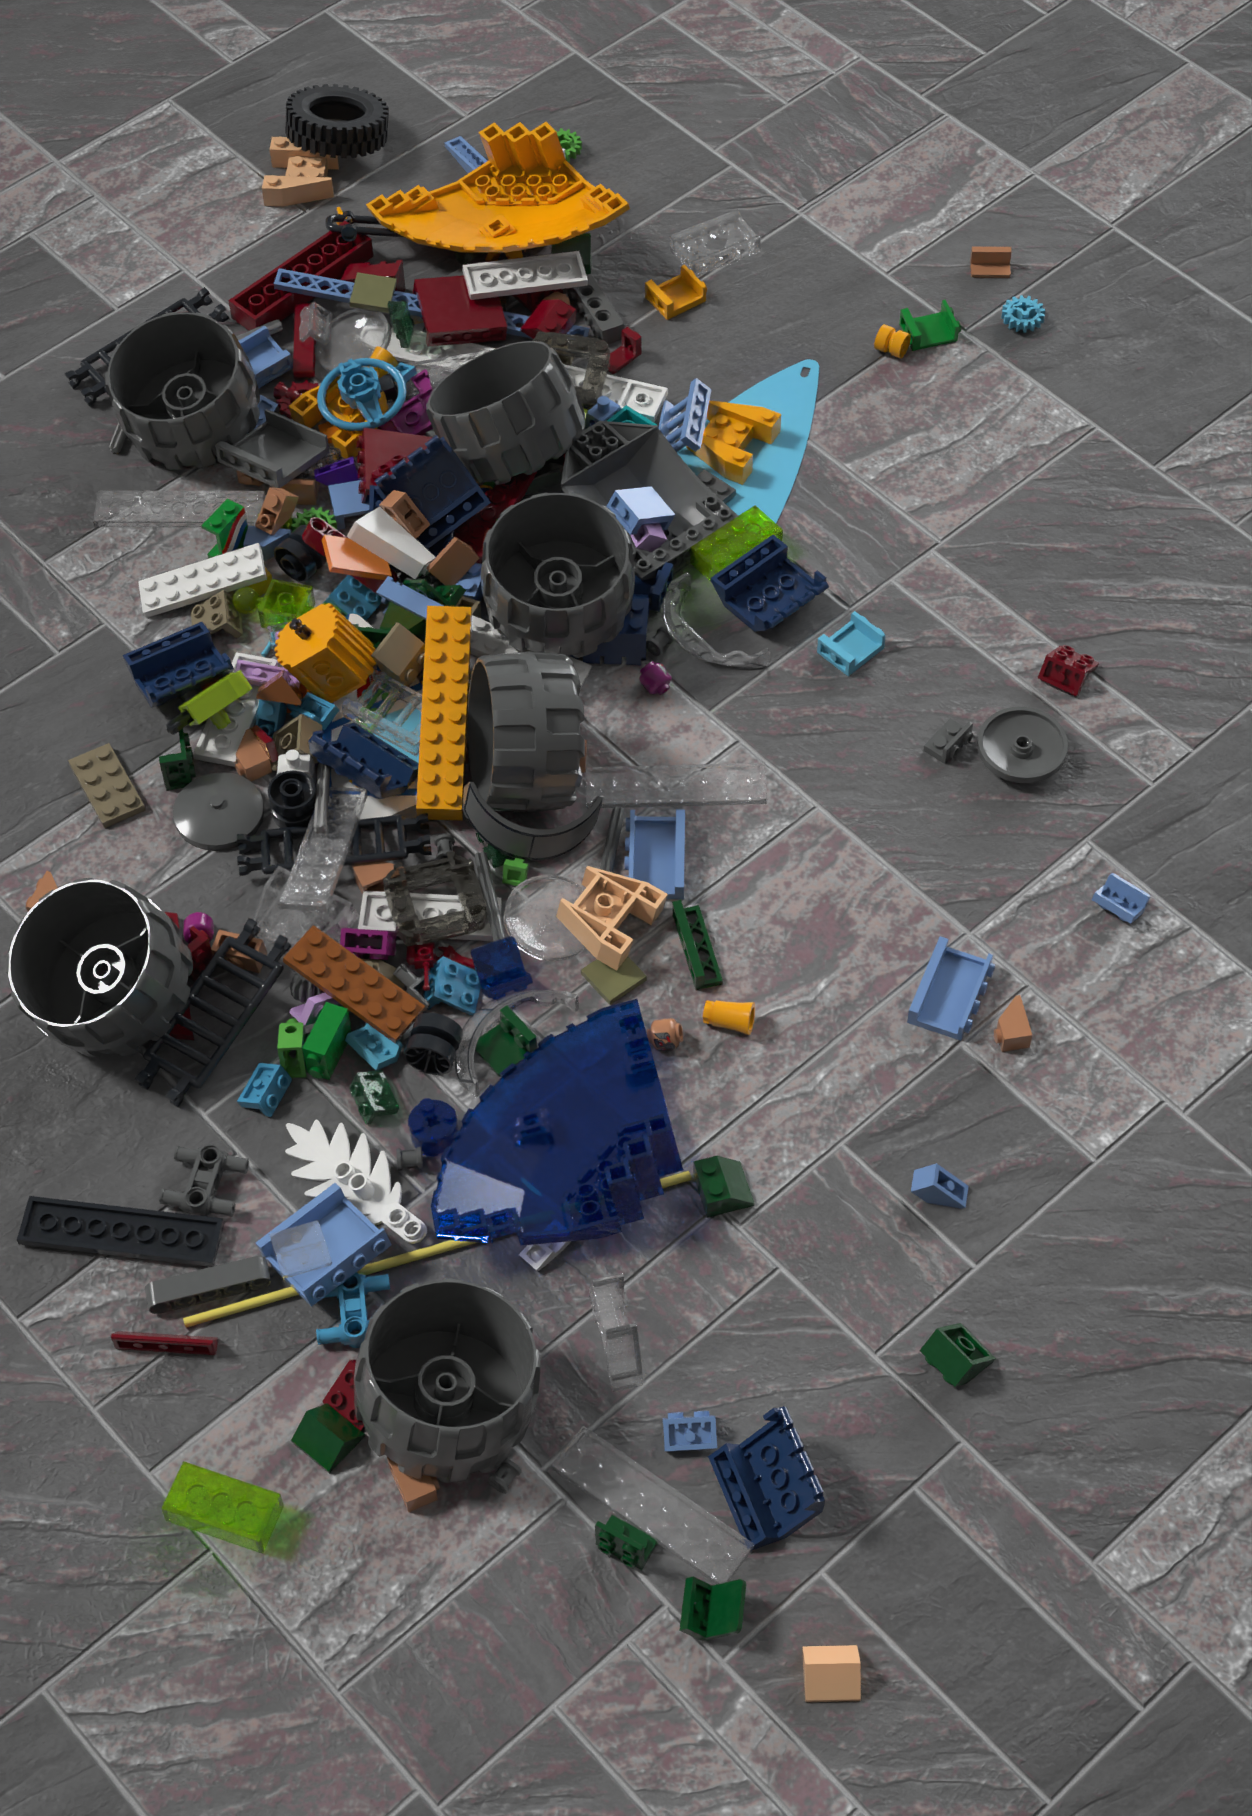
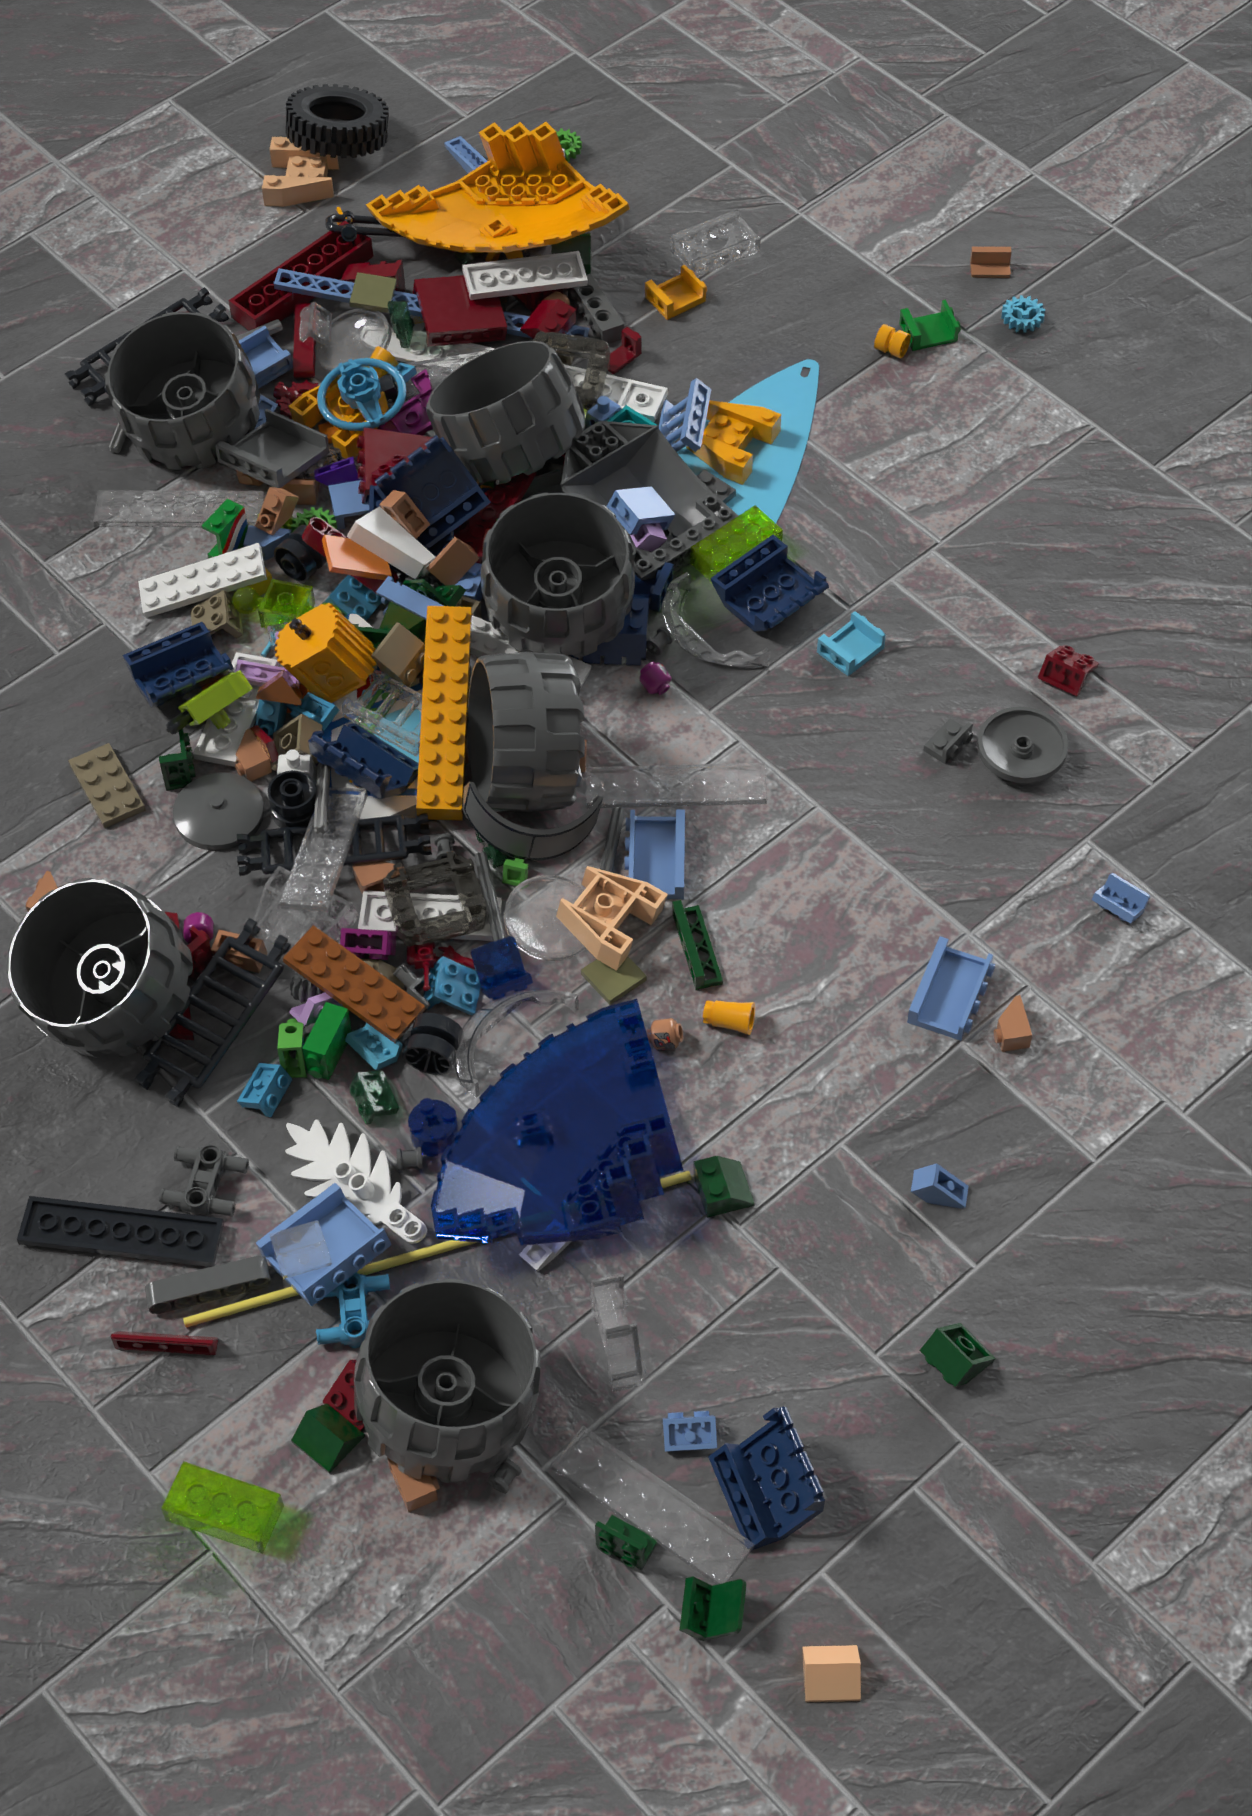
dark green bracket [471,1005,538,1077] -> none

